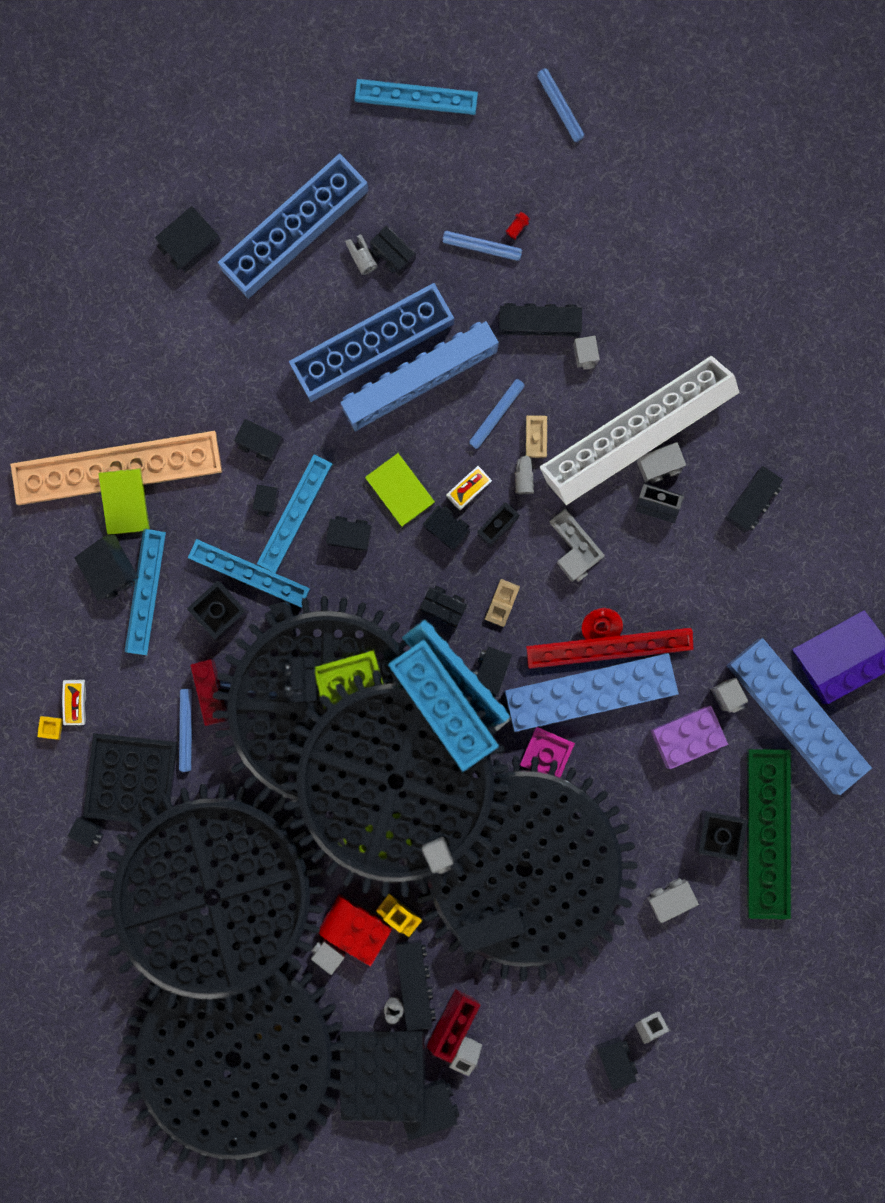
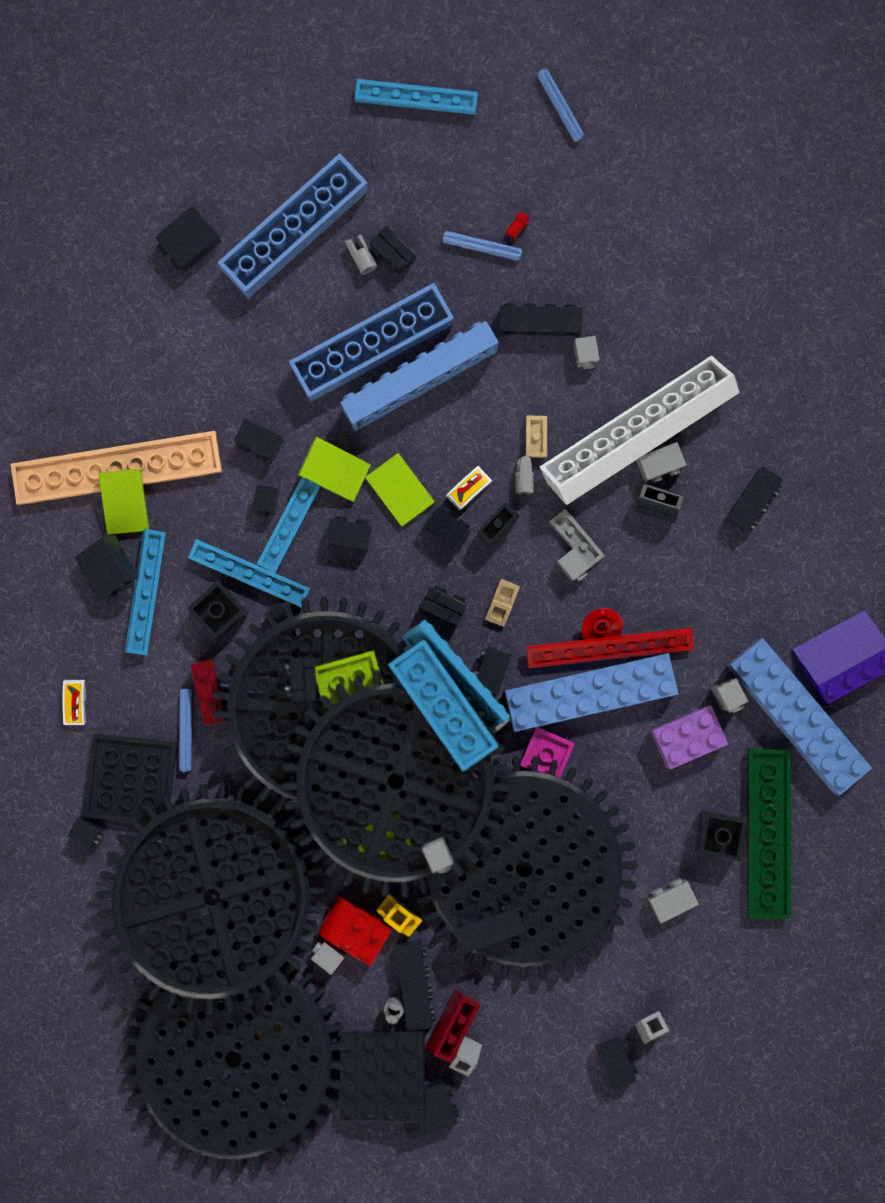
yellow plate [37,716,63,739] -> none
medium blue axle [469,379,524,449] -> none
none -> lime tile [298,437,371,502]

